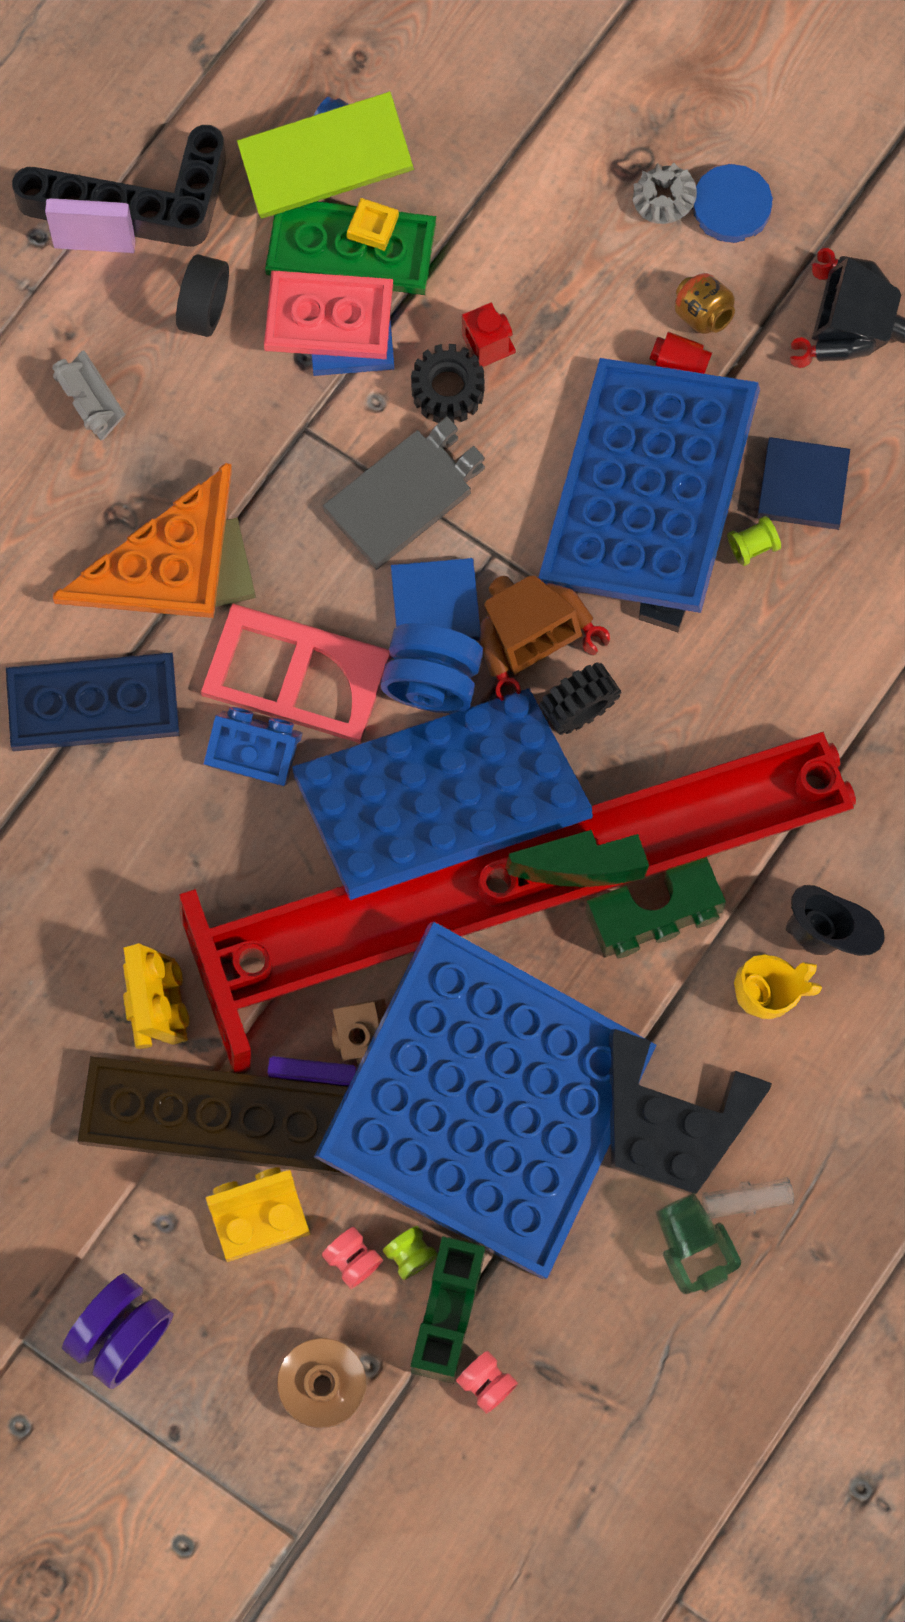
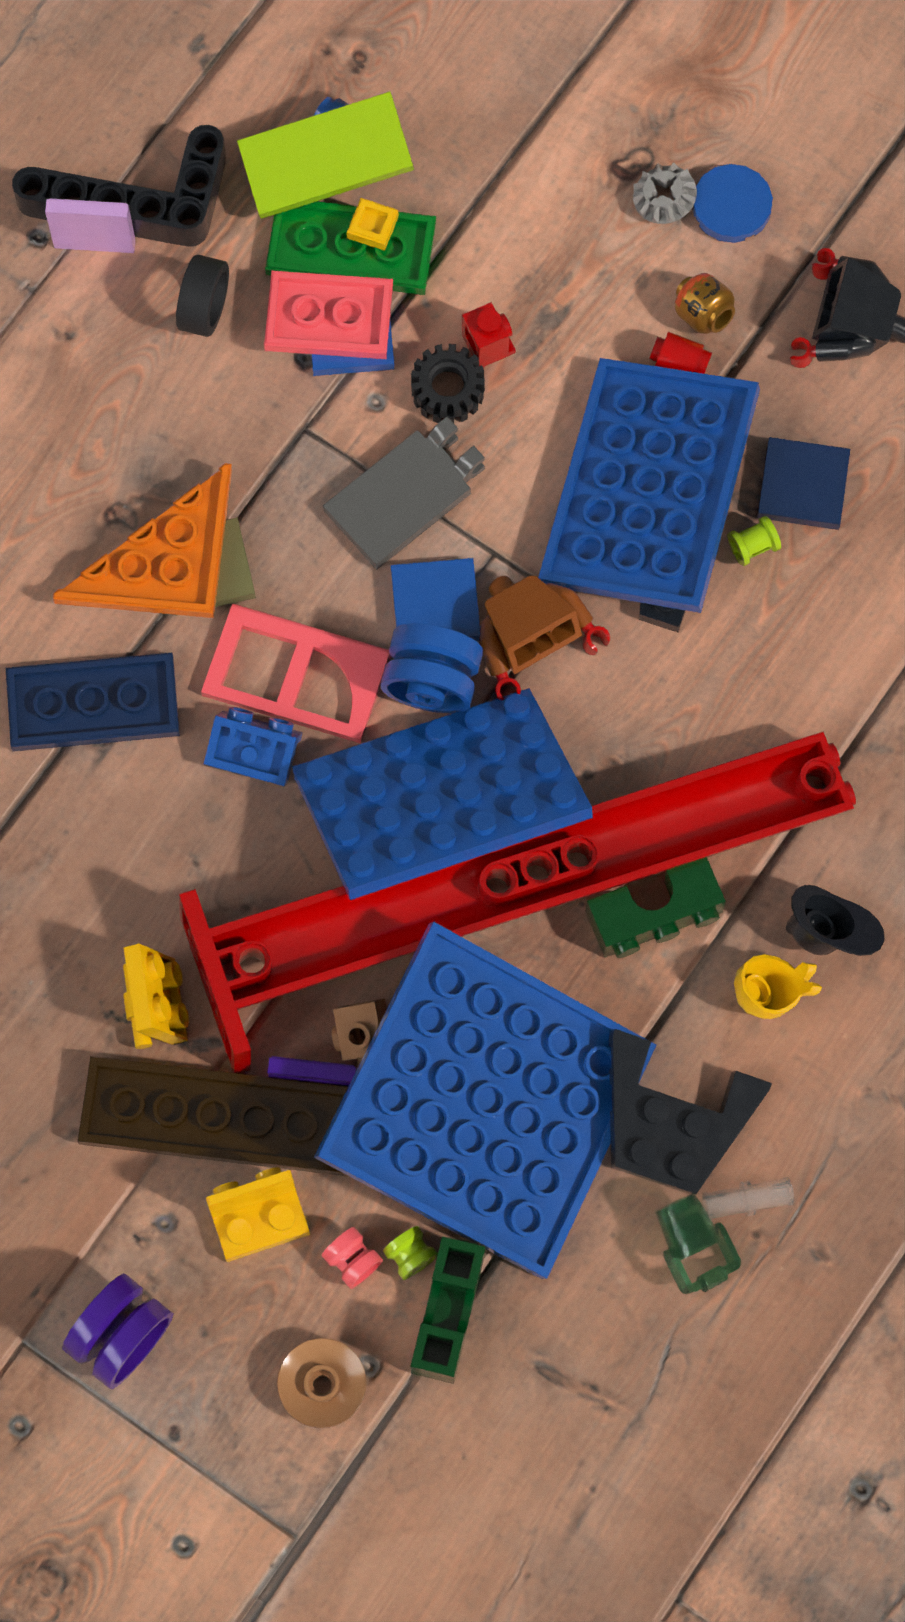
light grey hinge [52,350,126,441] -> none
coral wheel [456,1351,518,1414] -> none
dark green slope [506,830,649,887] -> none
black tyre [539,662,622,735] -> none

